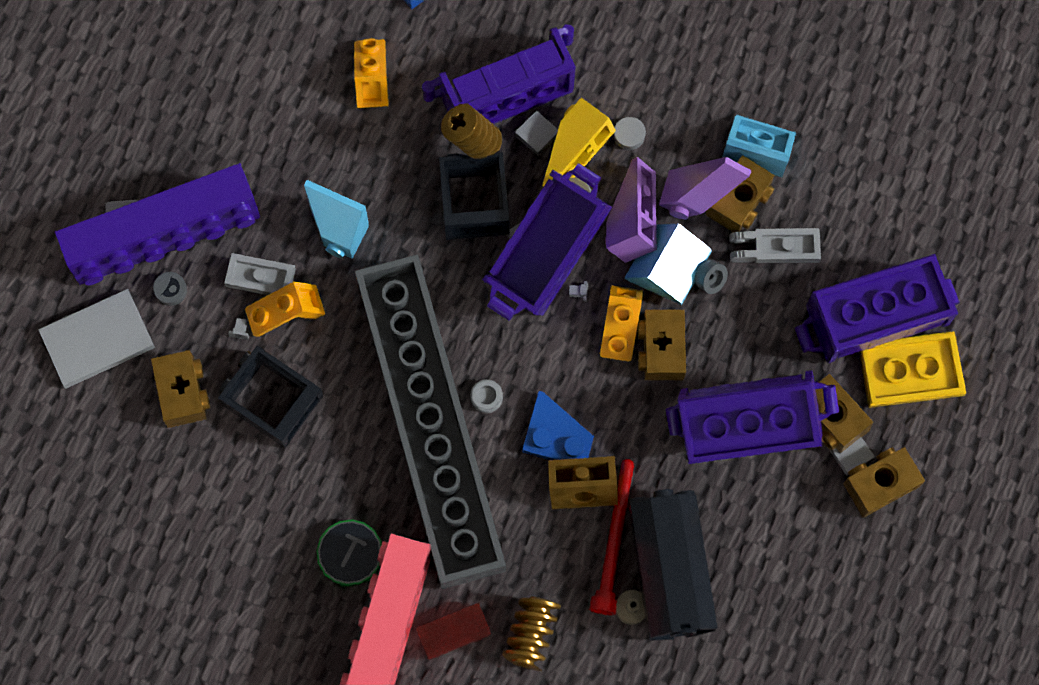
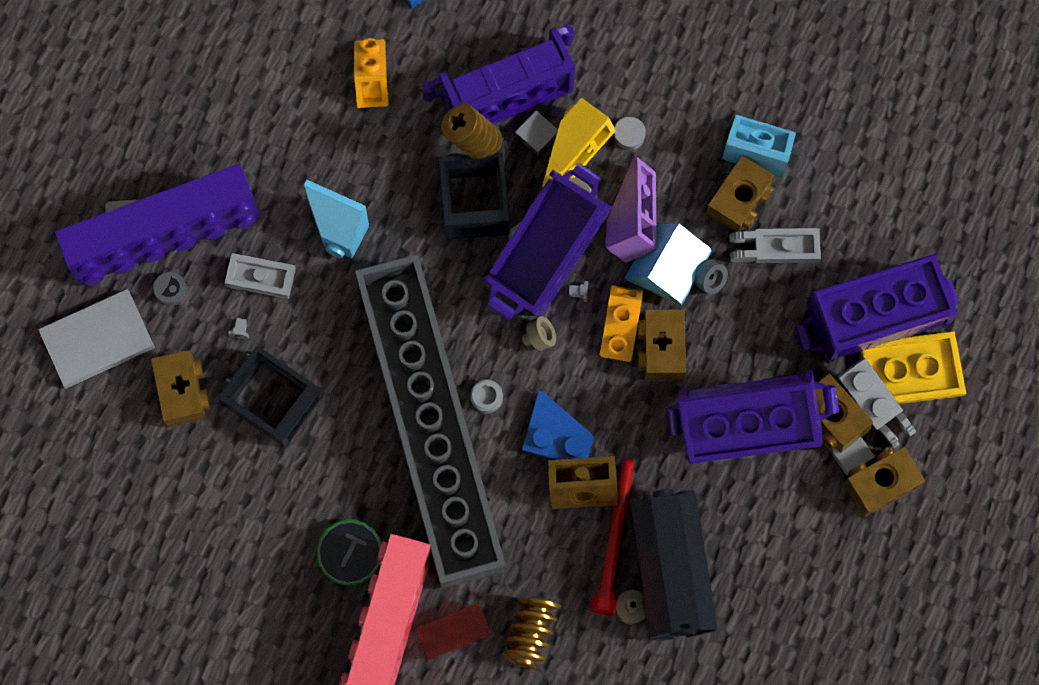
light orange bracket [245,282,325,337] -> none
medium lavender slope [659,157,751,219] -> none
none -> dark tan tile [522,316,556,351]
none -> light grey hinge [837,357,916,448]

